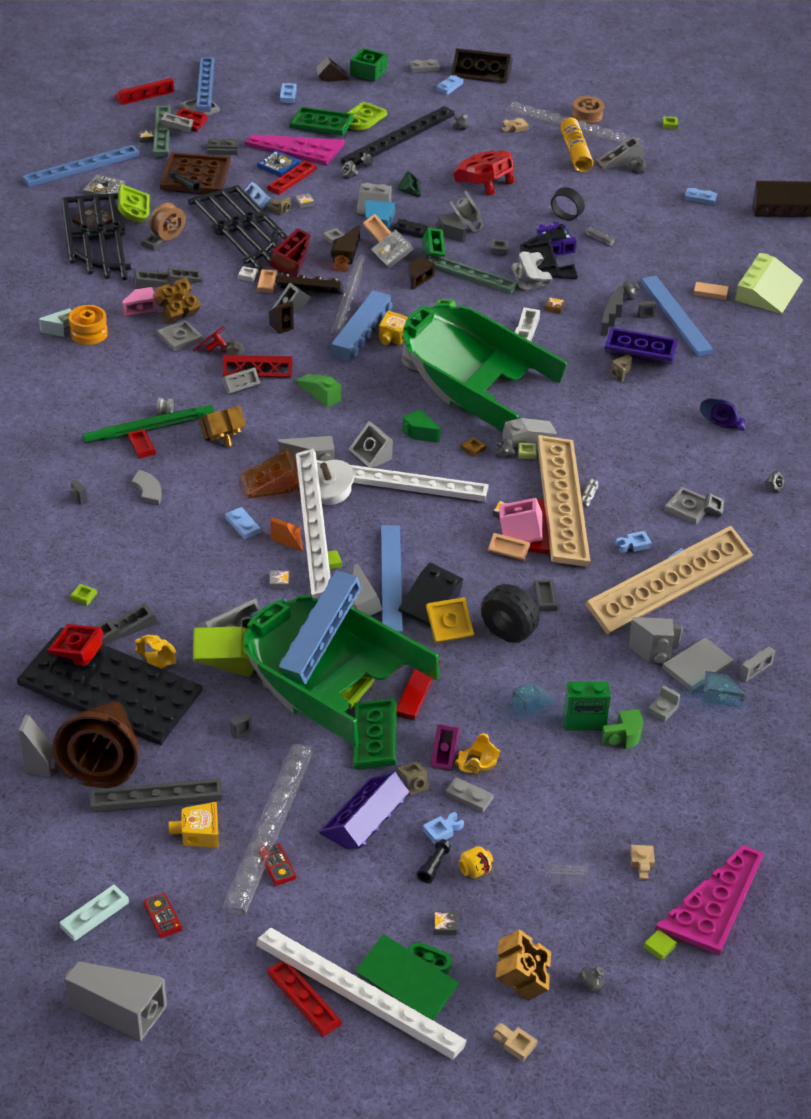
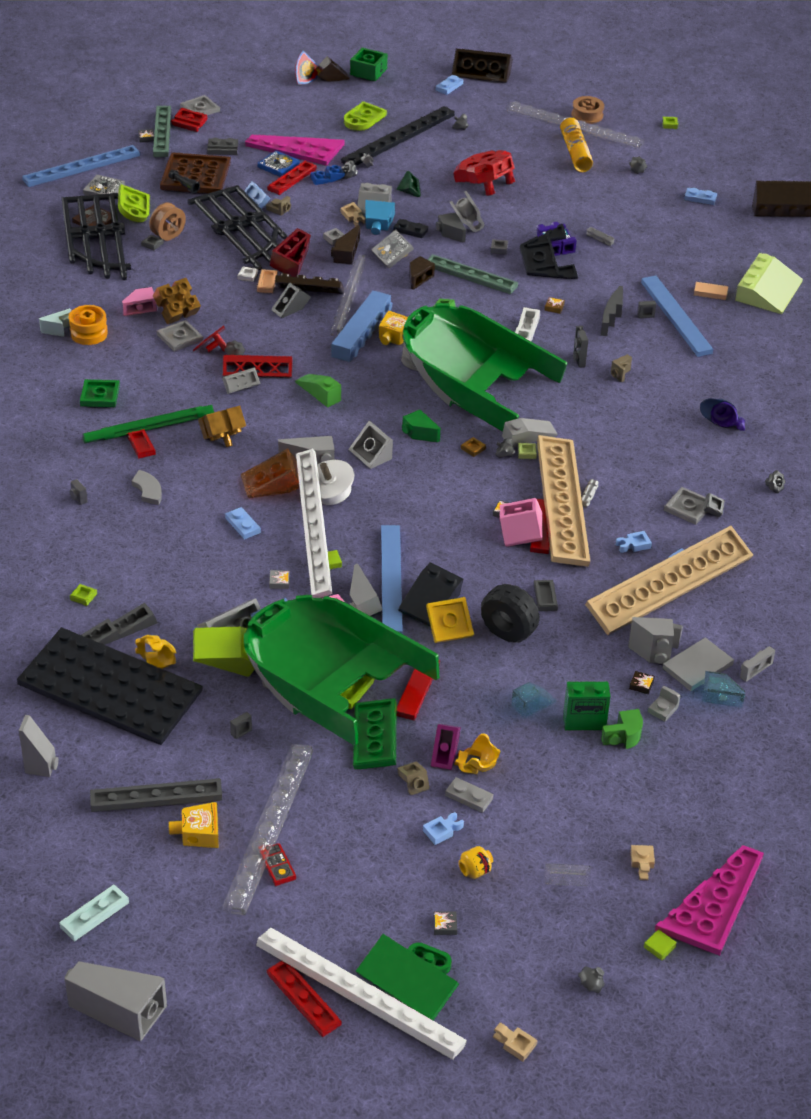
red slope [47,624,103,666] -> none
reddish brown cone [52,701,140,788] -> none
red fence [114,78,174,105] -> none
dark grey slope [133,267,202,289] -> none
tile [143,892,182,939] -> none
light grey wheel [156,398,174,415] -> none
light grey plate [161,112,193,132] -> none
medium blue tile [196,58,214,112] -> none
dark brown slope [269,301,294,334] -> none
orange slope [270,517,303,551] -> none
medium blue brick [279,570,362,685] -> none
light blue plate [280,83,297,104] -> none
green tile [289,106,354,136] -> none
light grey tile [295,193,315,208] -> none
white plate [317,460,488,502] -> none
slope [319,772,409,849] -> none
clear orange plate [333,255,350,272] -> none
light nougat tile [363,214,391,243] -> none
light grey plate [410,59,440,73] -> none
black piece [416,839,451,884] -> none
green slope [422,227,445,257] -> none
light nougat tile [488,533,530,561] -> none
pearl gold brick [496,929,551,1000] -> none
tan plate [502,118,529,133] -> none
light grey piece [511,252,553,291] -> none
black tyre [551,187,585,221] -> none
light grey slope [597,136,646,169] -> none
dark purple slope [604,327,678,365] -> none
dark grey piece [623,281,640,300] -> none
none -> green plate [80,379,120,407]
none -> shield [295,50,318,84]
none -> blue slope [310,165,345,185]
none -> tan plate [341,202,366,226]
none -> dark grey plate [573,326,588,367]
none -> dark brown tile [629,671,655,695]

